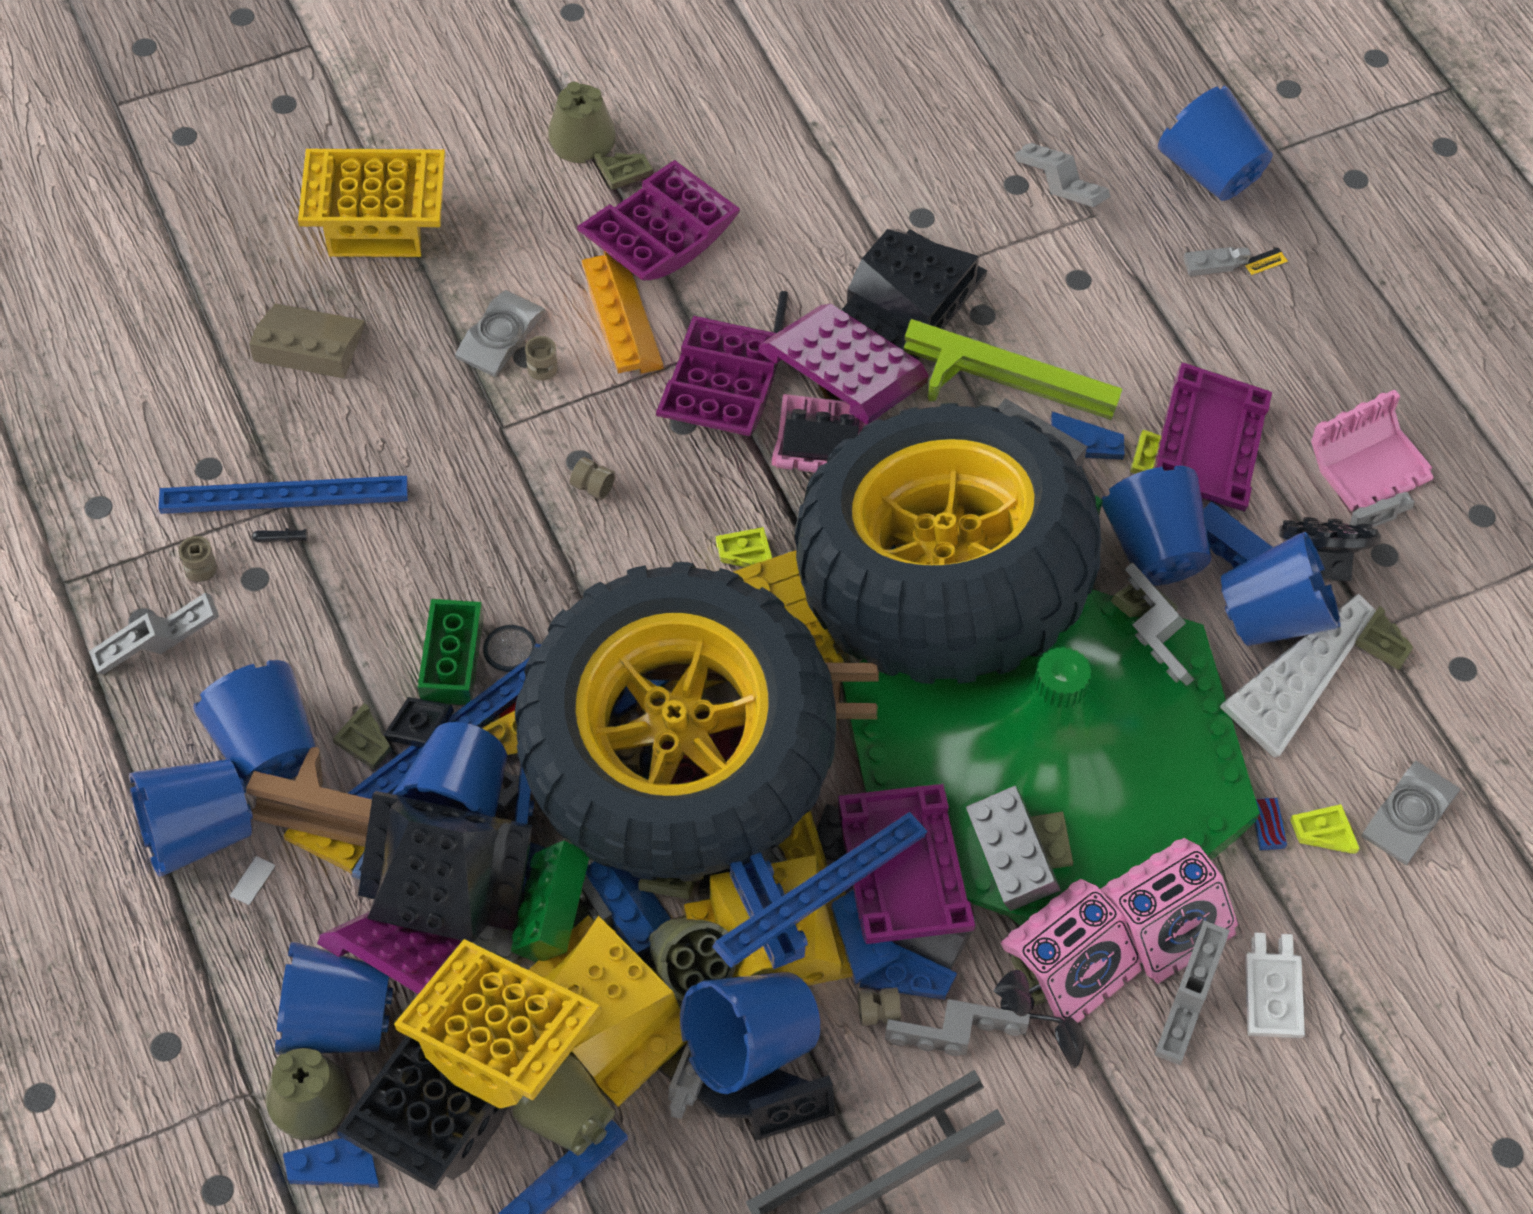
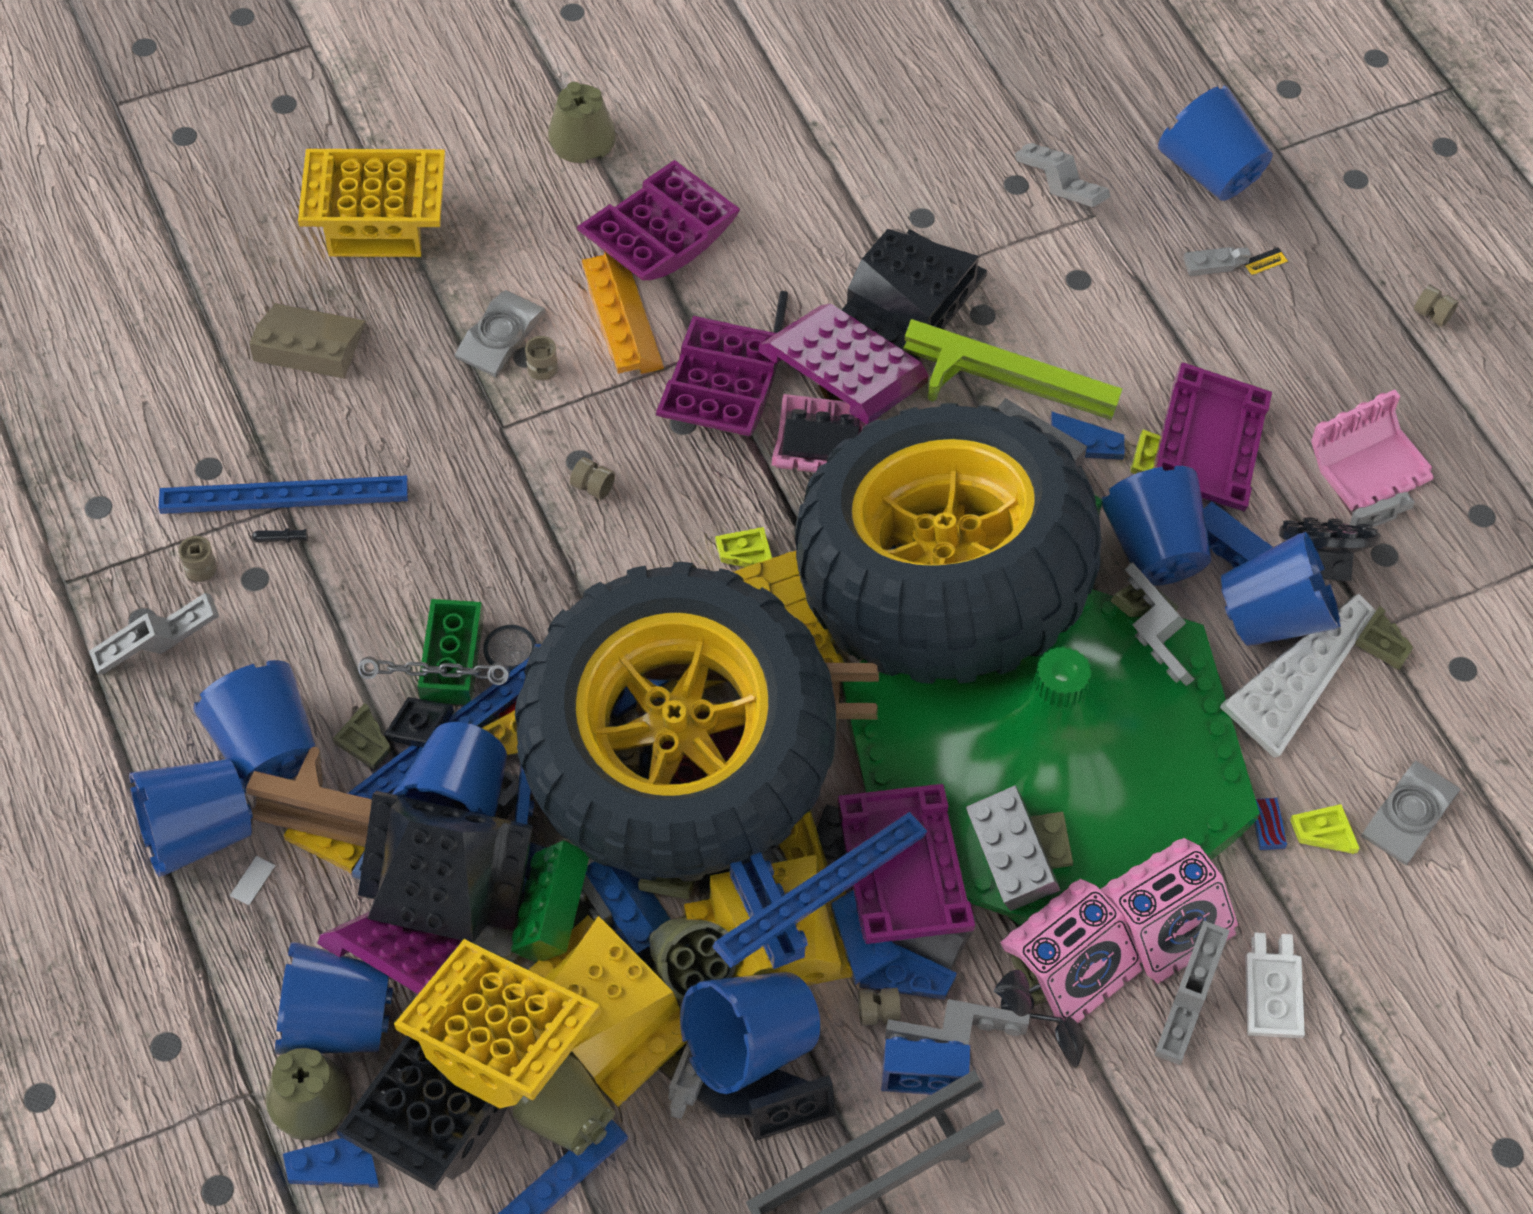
olive wing [594,153,653,190] -> none
none -> flat silver piece [358,656,510,685]
none -> blue brick [881,1037,970,1095]
none -> dark tan wheel [1414,284,1459,327]

